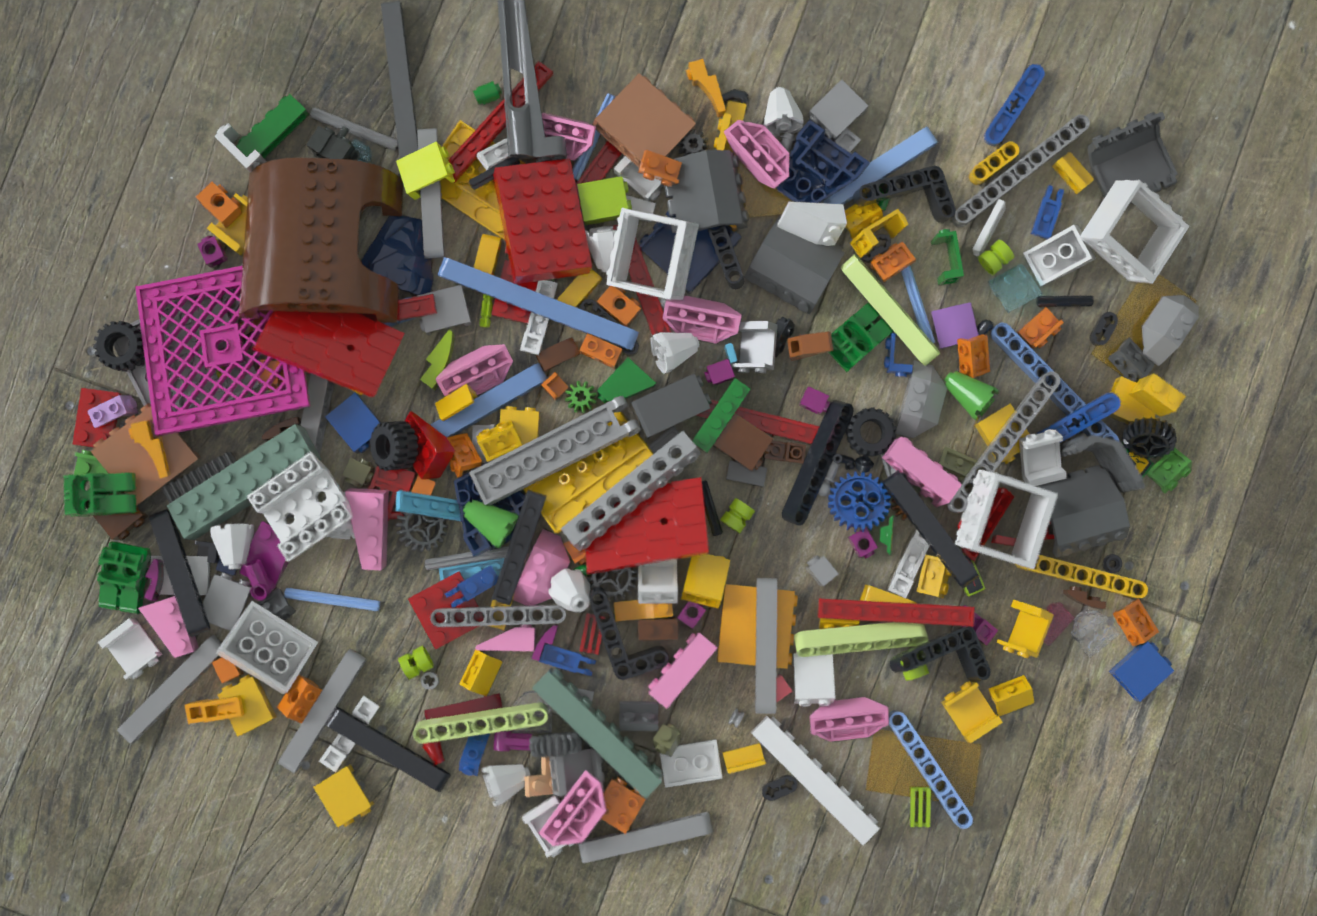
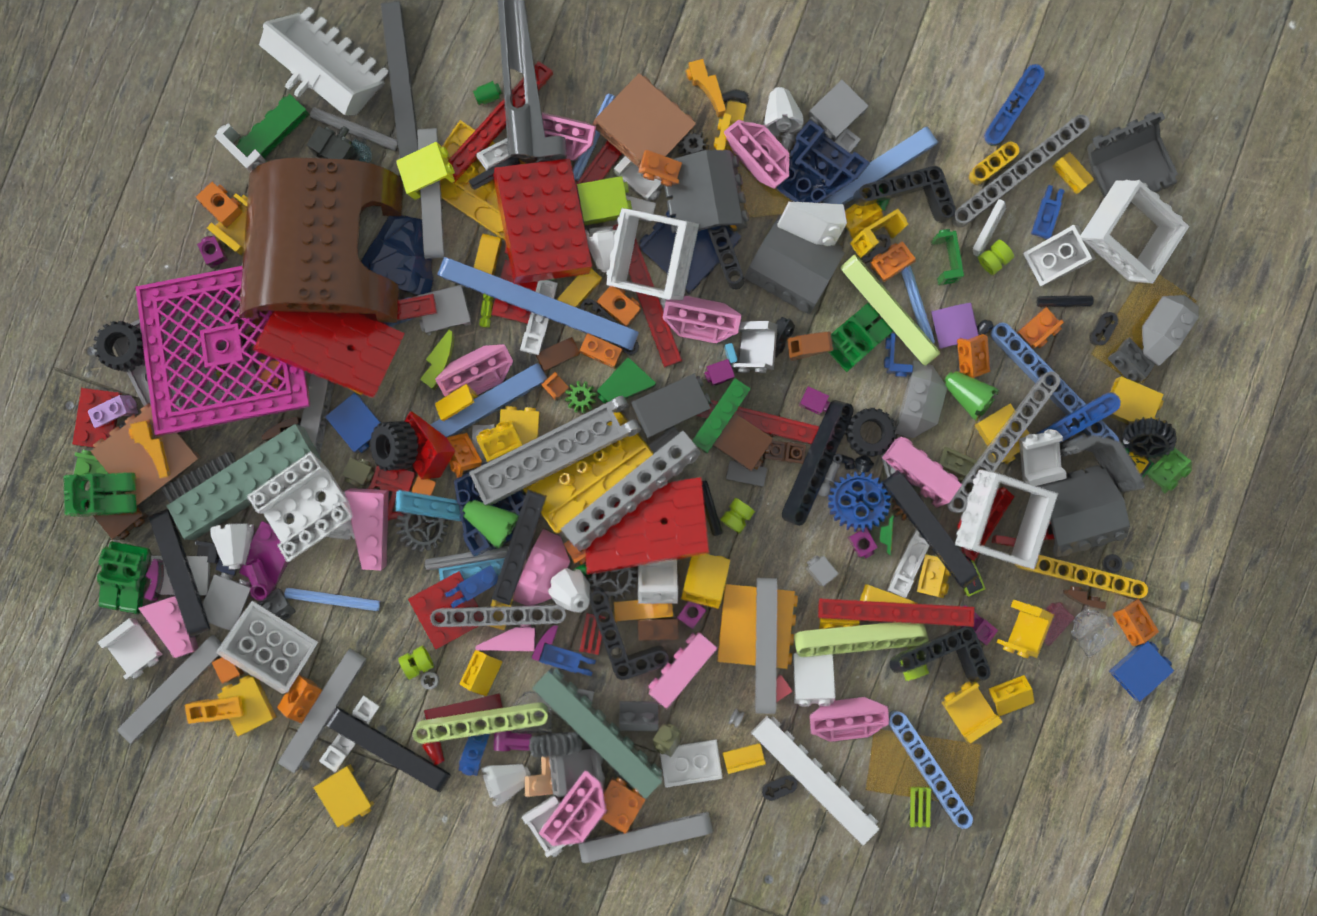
white cone [650,332,699,374] -> none
clear light blue slope [988,263,1042,313] -> none
yellow brick [1129,373,1186,417] -> none
none -> white piece [259,7,389,115]

